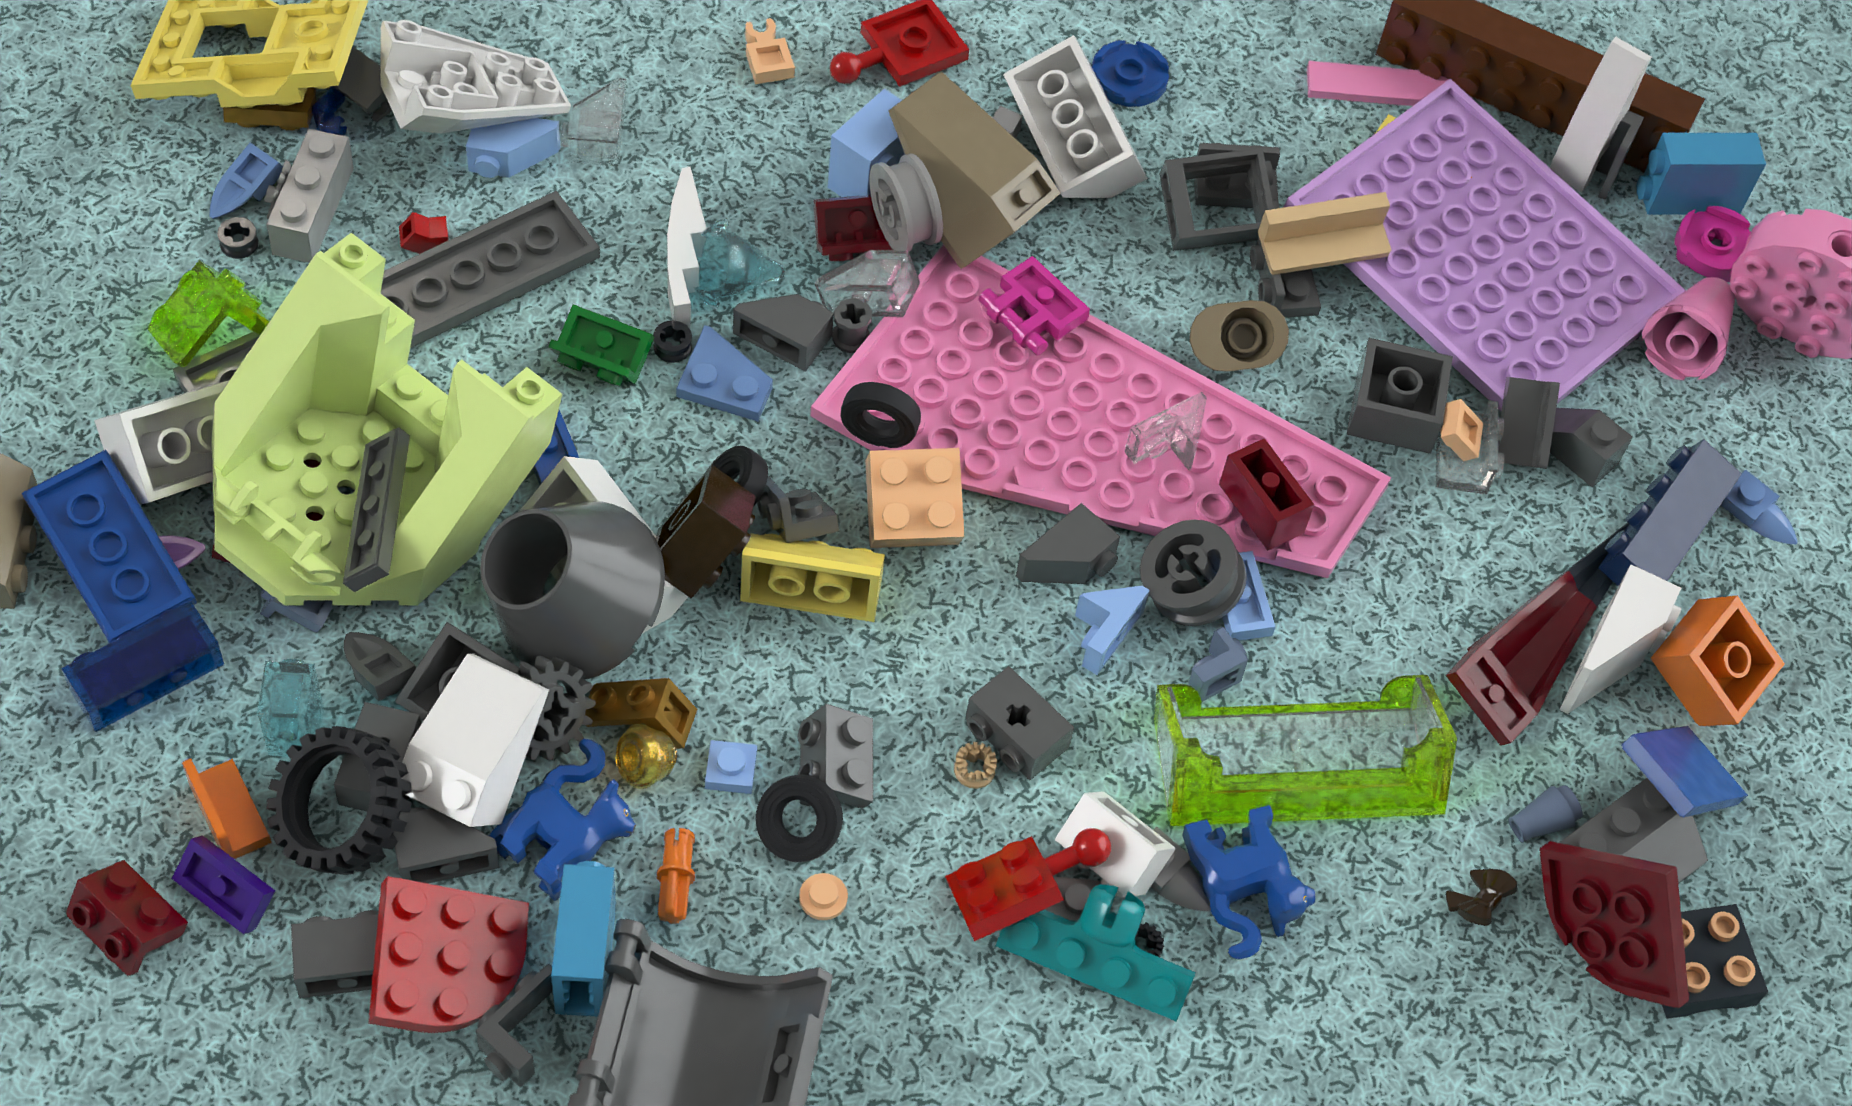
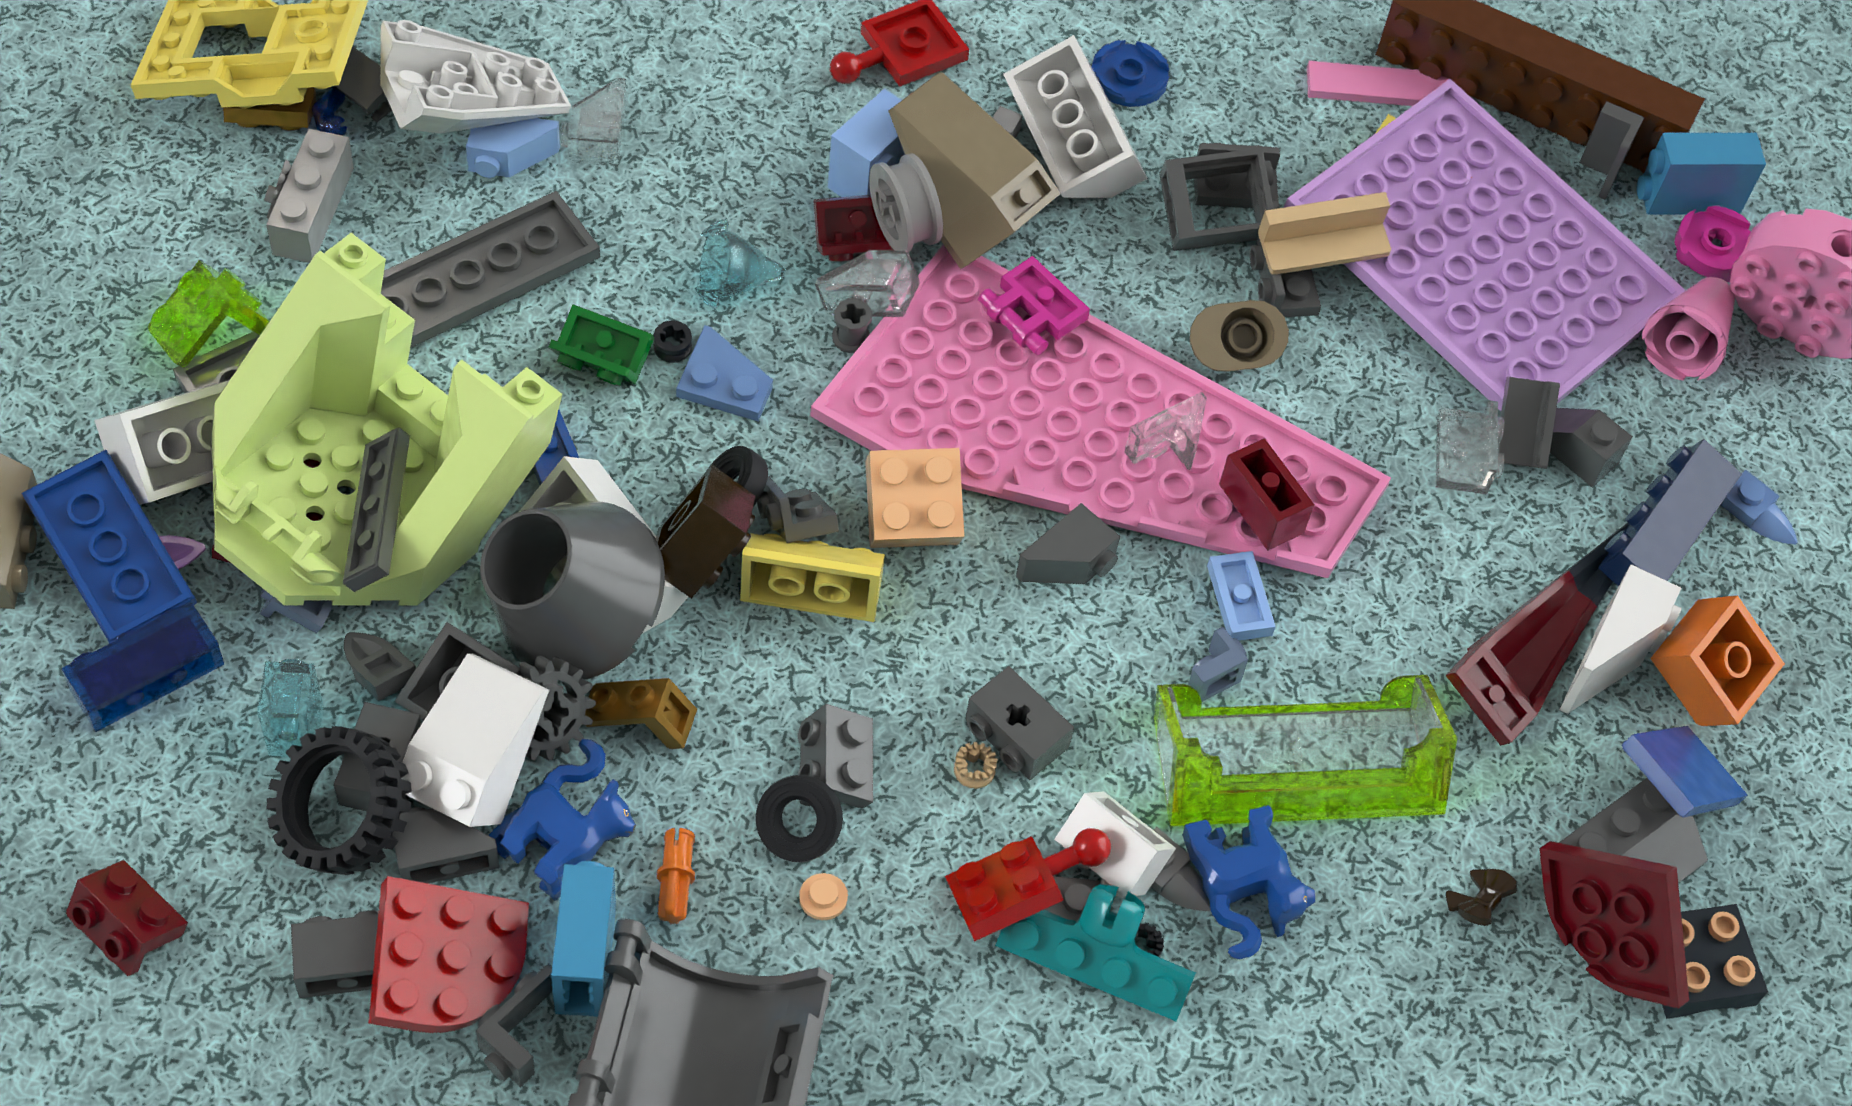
dark purple plate [171,835,276,934] -> none
orange panel [182,758,272,859] -> none
medium blue plate [209,142,283,219] -> none
black bush [217,217,259,259] -> none
red piece [399,212,449,254] -> none
clear yellow cone [616,724,677,789] -> none
white slope [667,167,707,328] -> none
light blue plate [705,740,757,794] -> none
dark grey slope [733,294,834,371] -> none
light nougat plate [745,18,795,84] -> none
black tyre [840,382,921,448] -> none
light blue slope [1075,586,1150,675] -> none
dark grey wheel [1140,520,1247,626] -> none
dark grey brick [1346,338,1453,454] -> none
light nougat plate [1440,399,1483,461] -> none
sand blue cone [1508,785,1583,843] -> none
white slope [1550,37,1651,192] -> none

